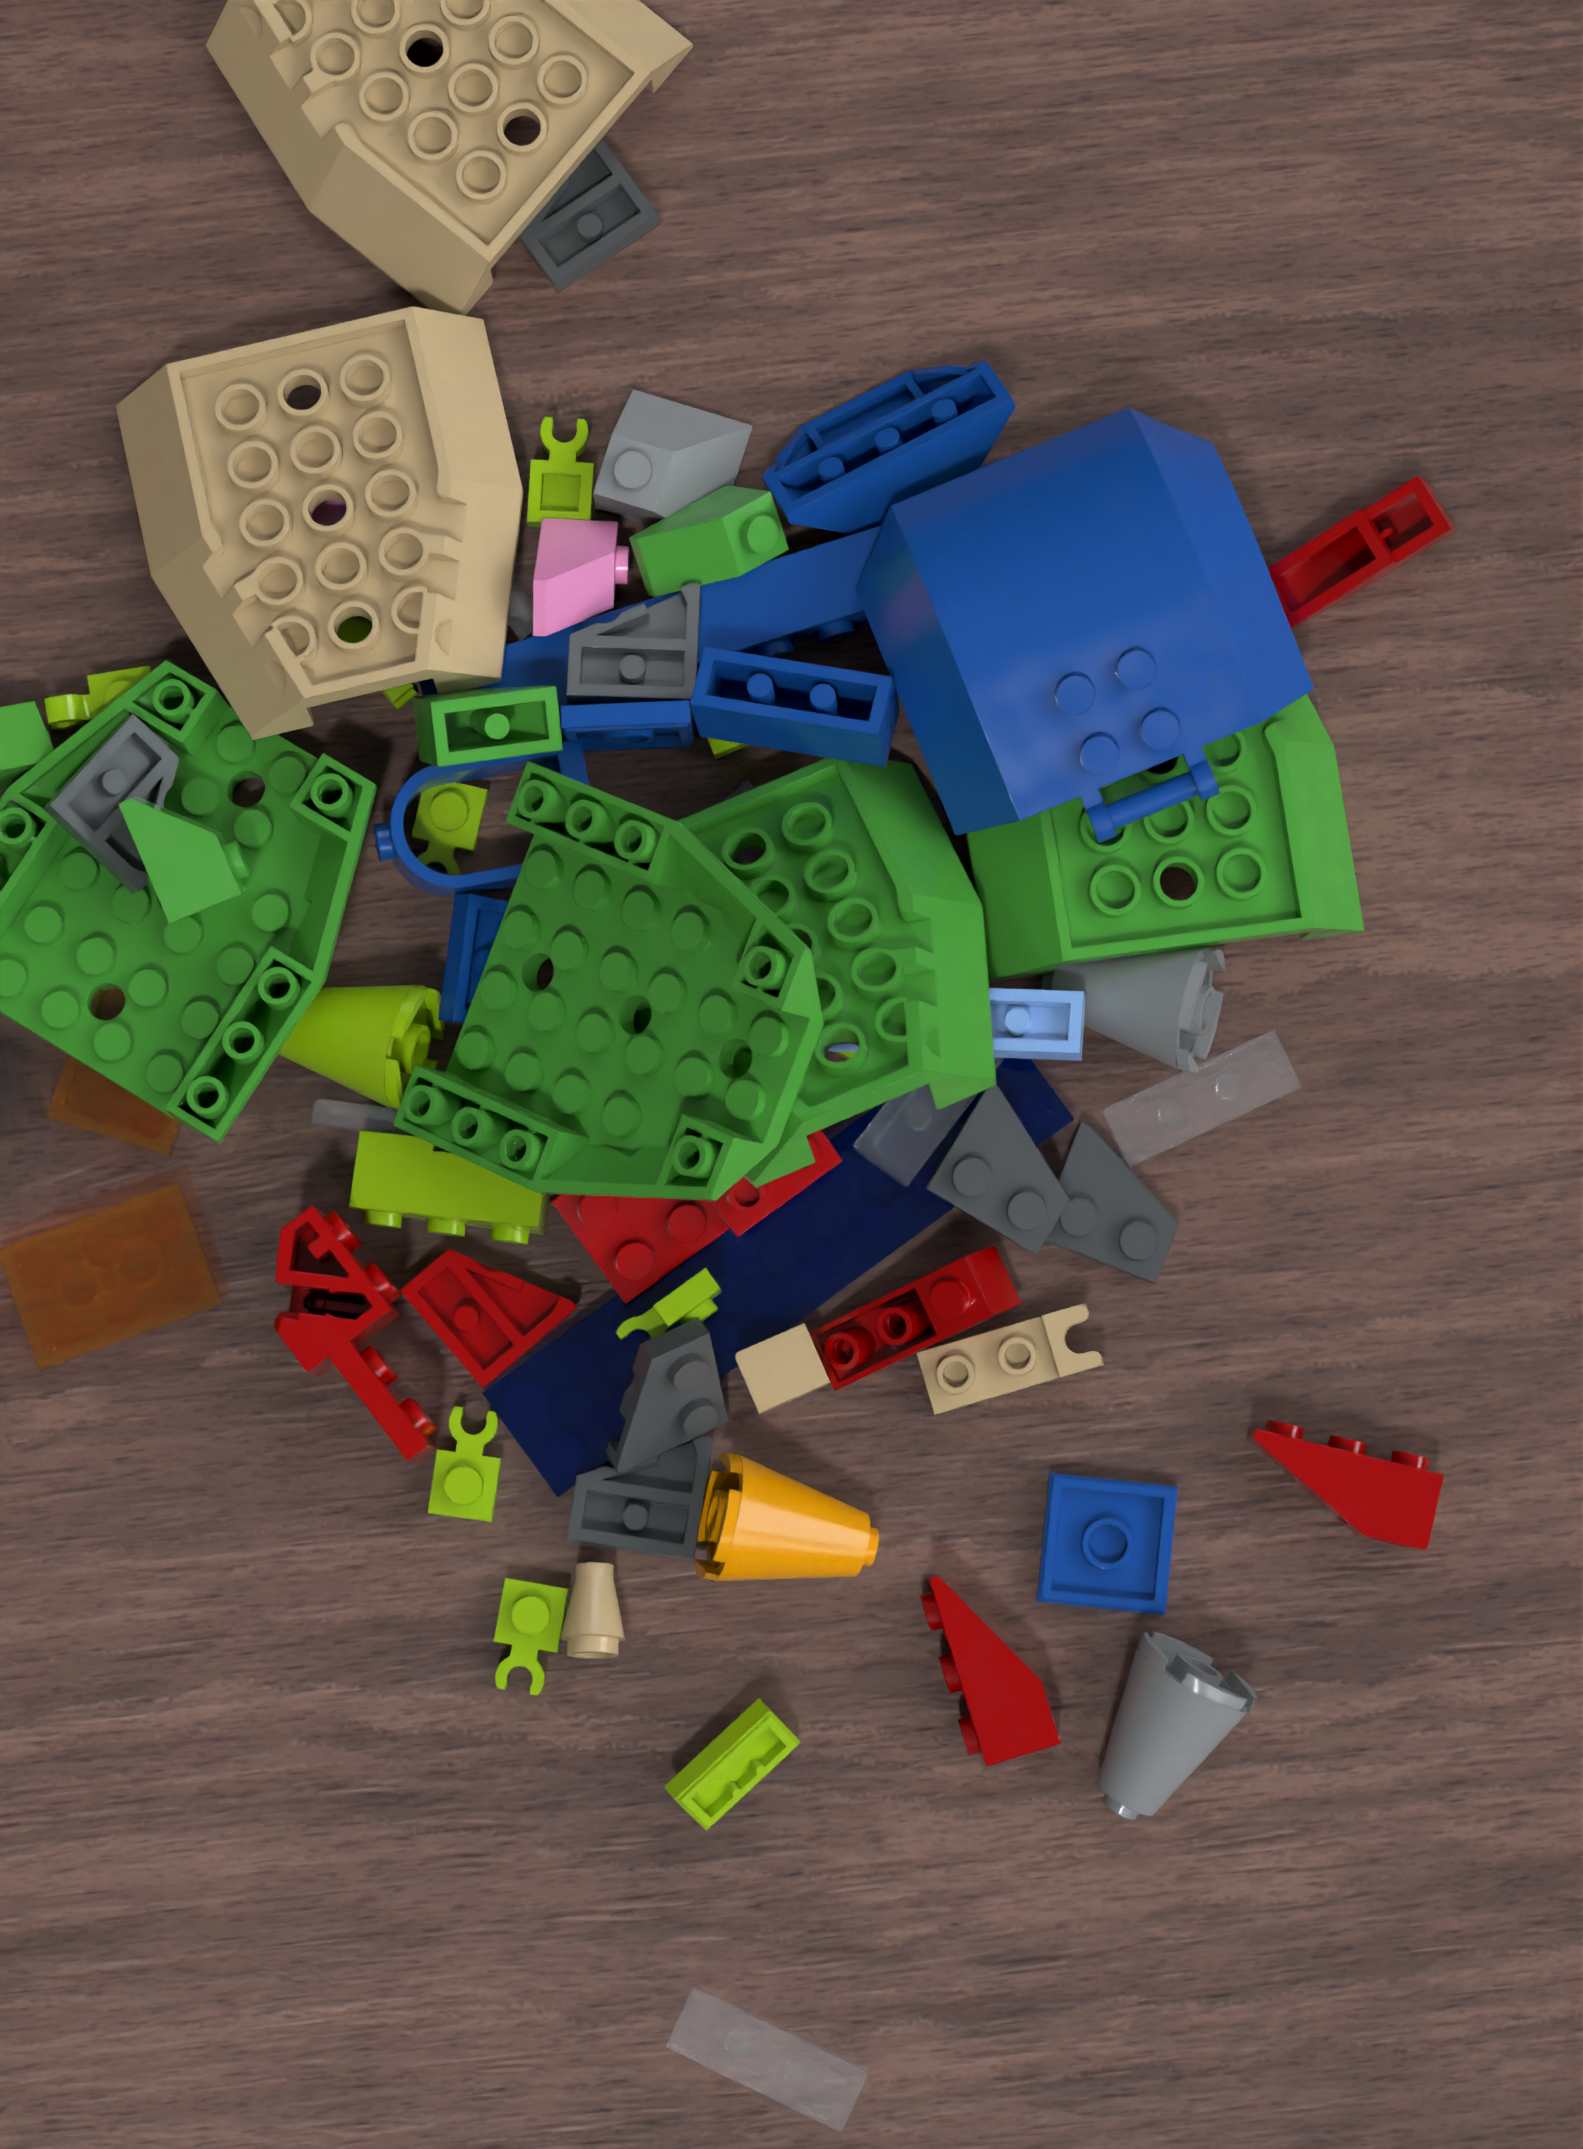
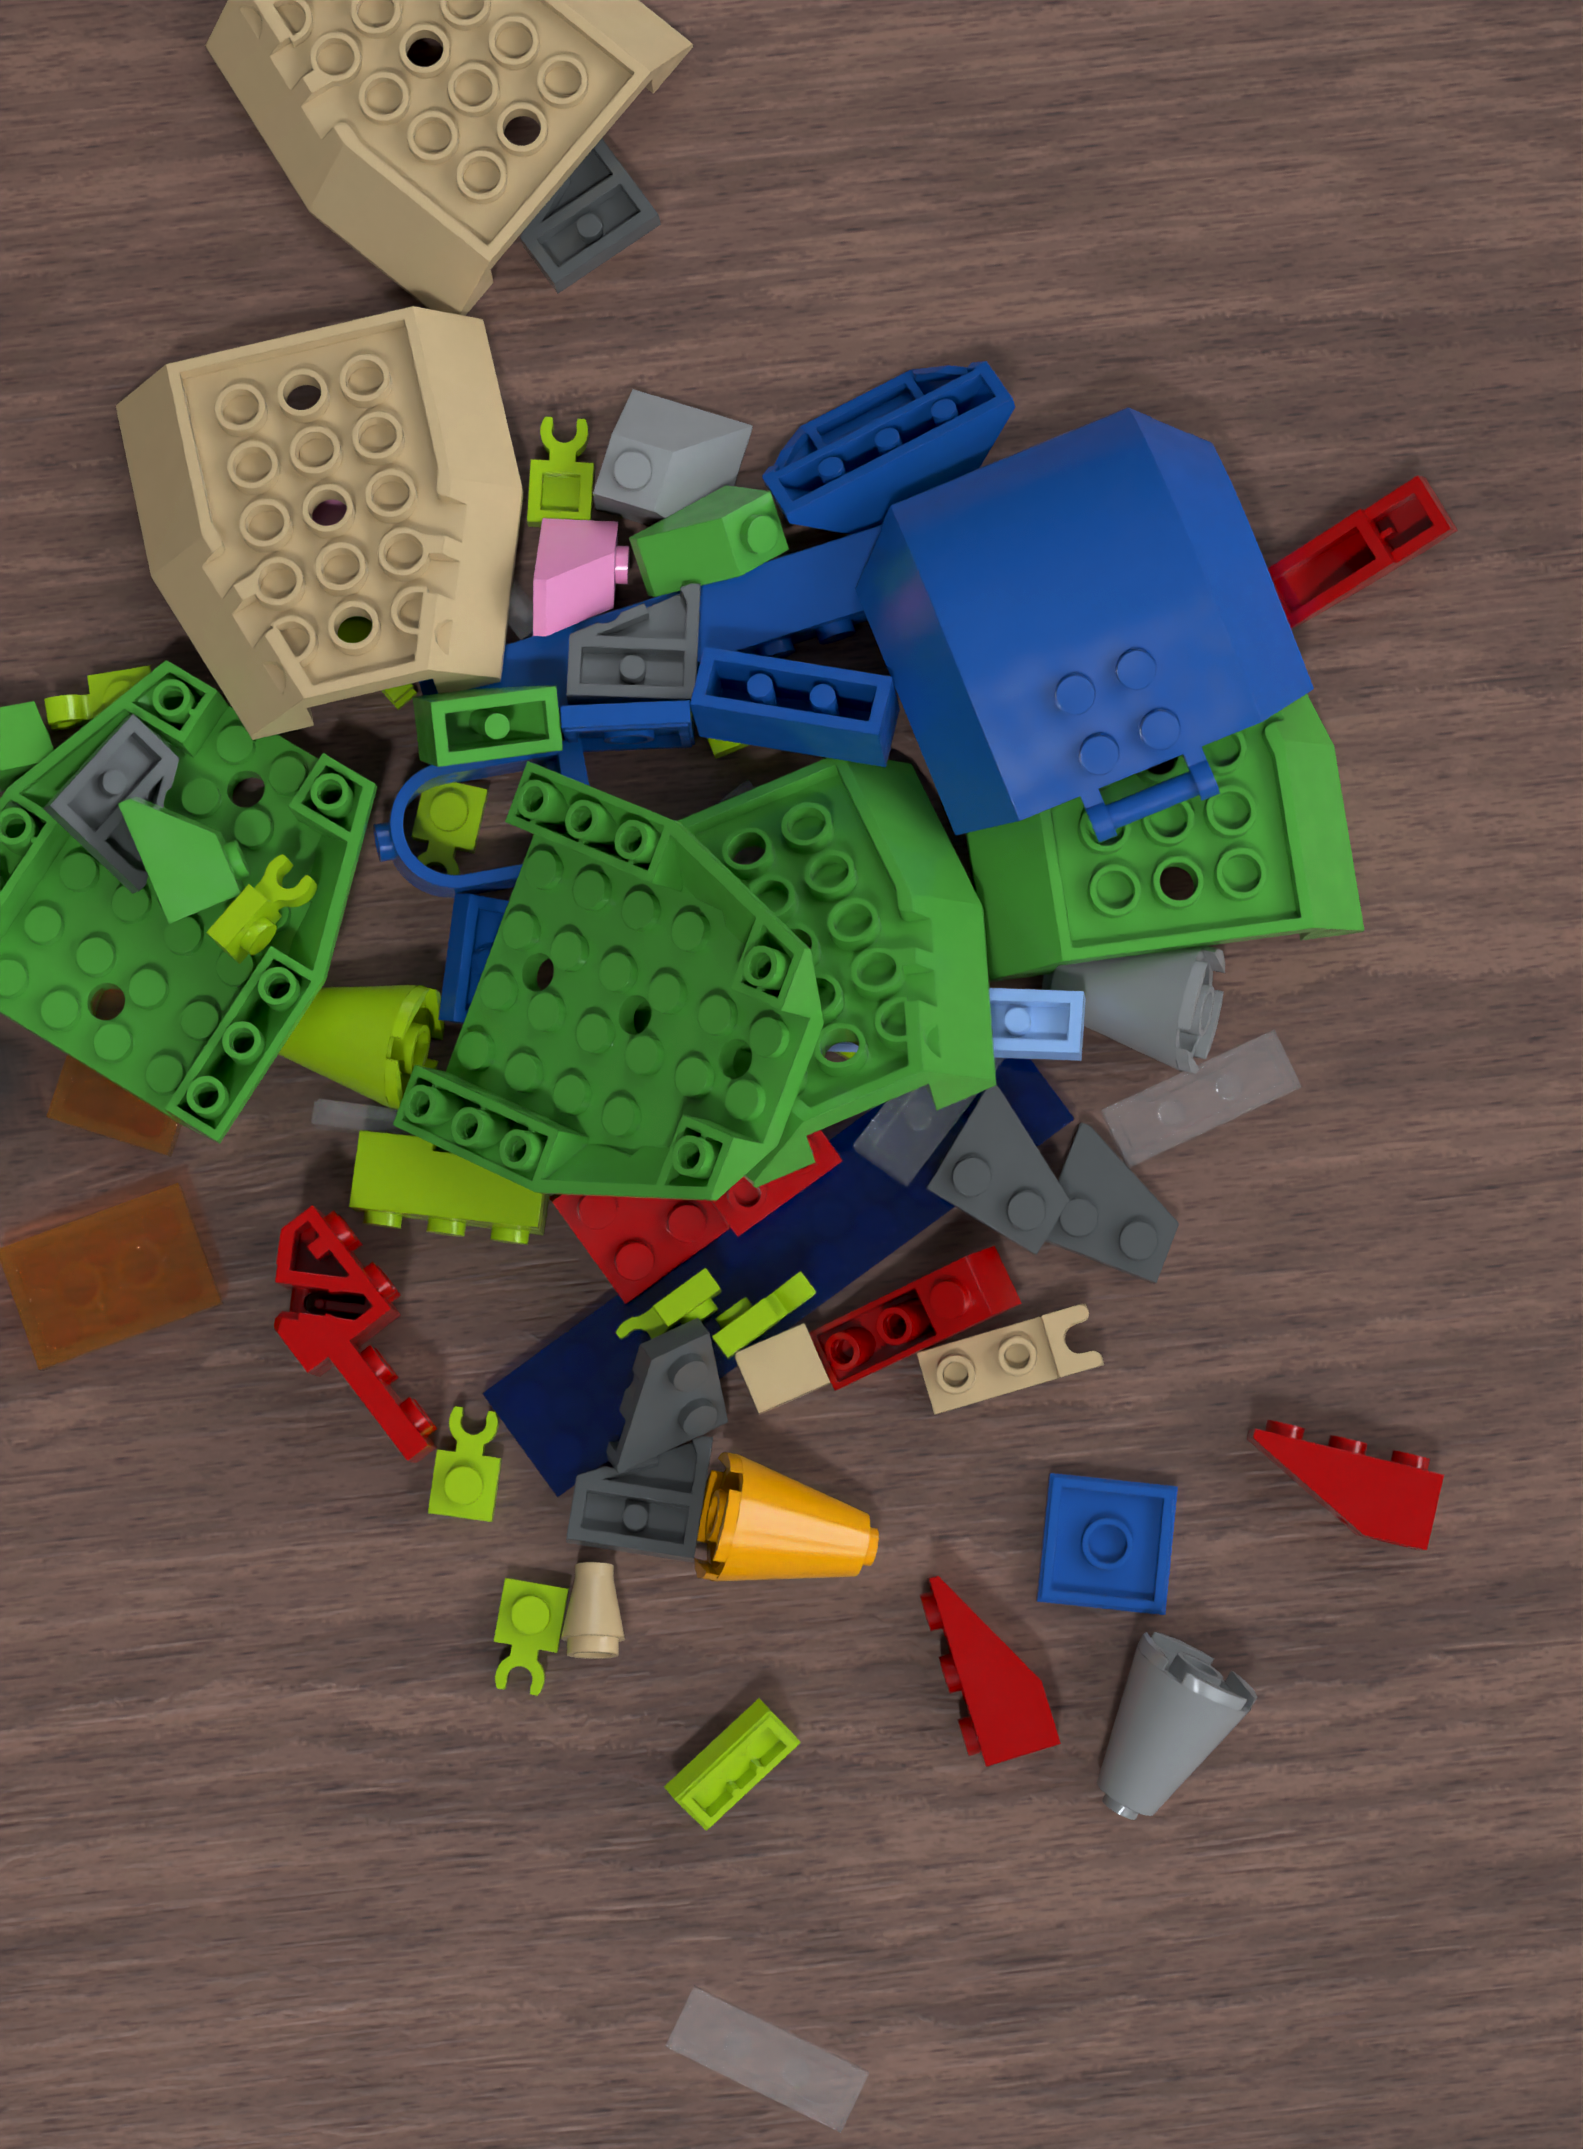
red wing [400,1249,578,1389] -> none
none -> lime plate [206,854,318,964]
none -> lime plate [712,1271,816,1360]

